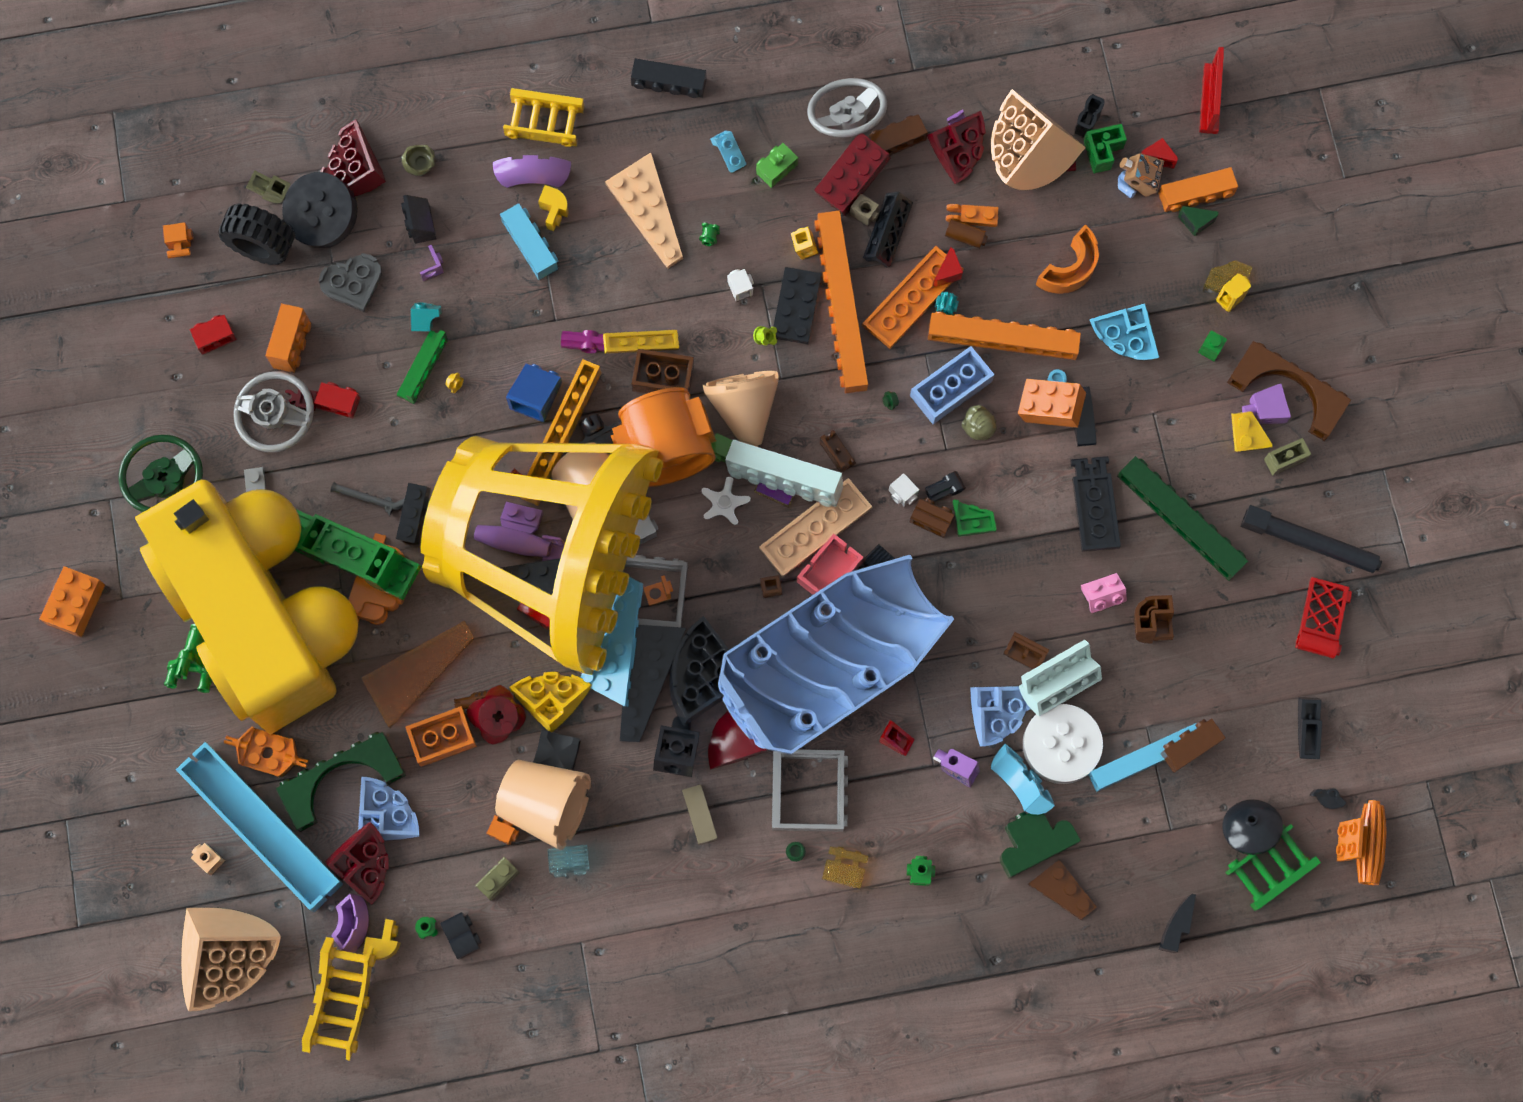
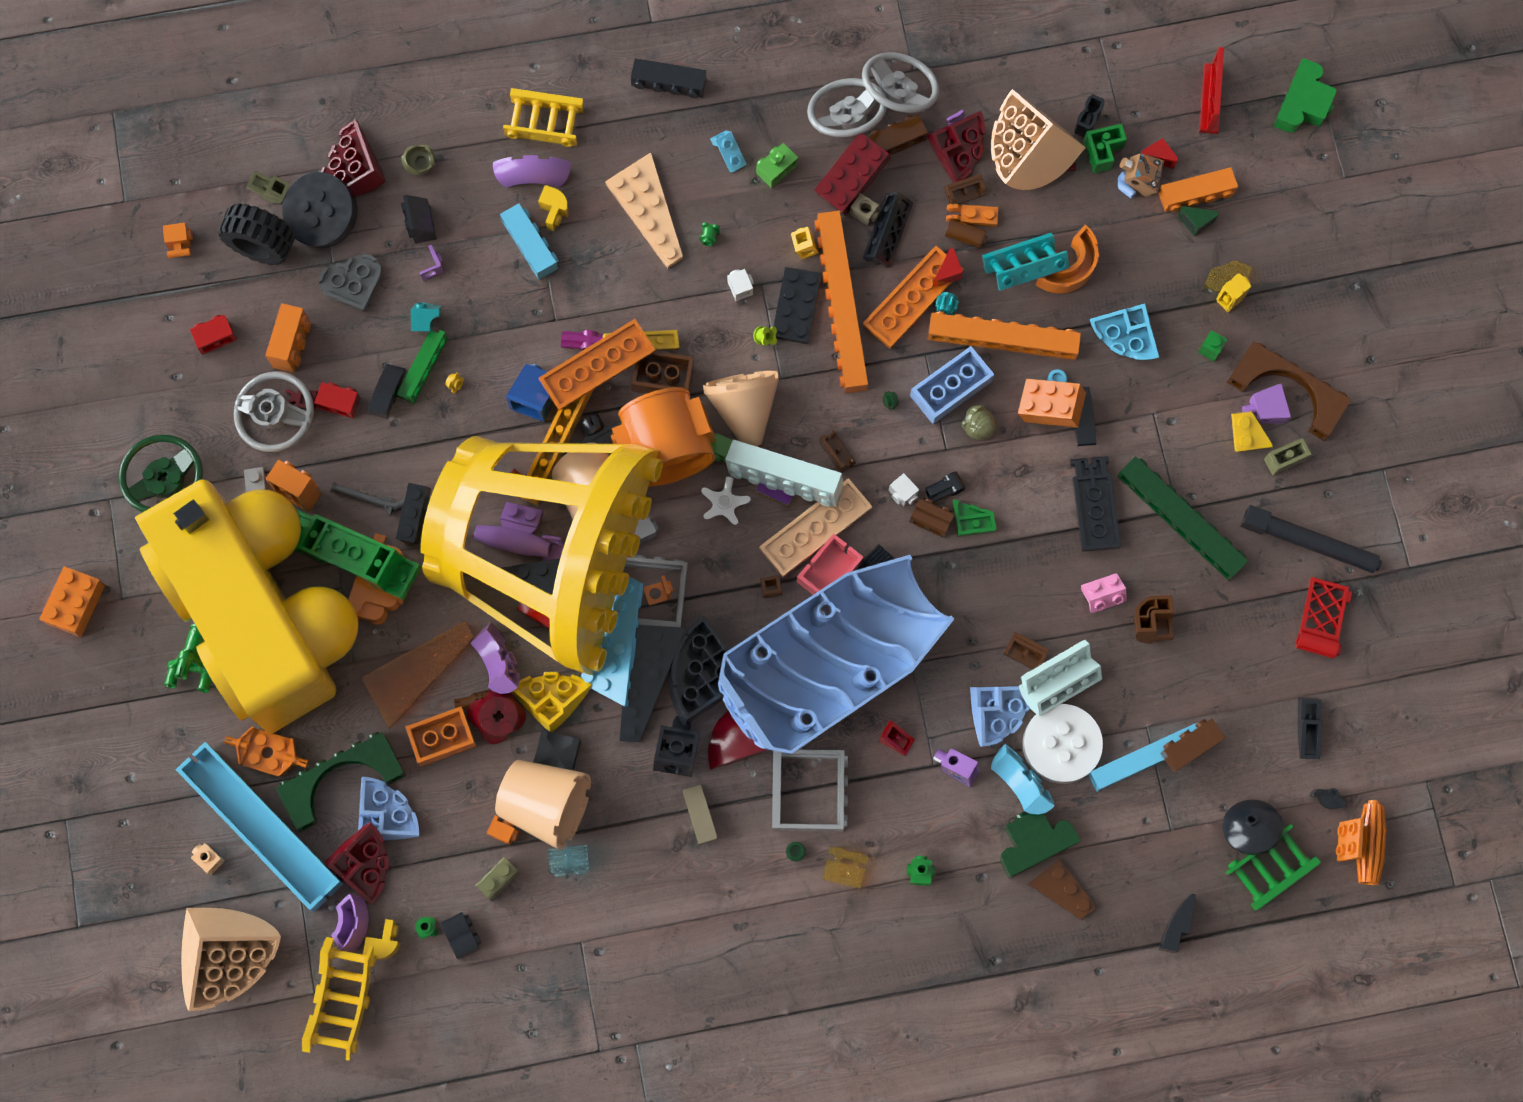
none -> orange brick [266,460,321,513]
none -> black slope [367,364,406,419]
none -> medium lavender brick [471,623,520,694]
none -> orange plate [539,319,656,411]
none -> light grey piece [862,52,939,113]
none -> reddish brown hinge [943,174,986,204]
none -> teal fence [982,233,1070,291]
none -> green brick [1273,58,1337,133]

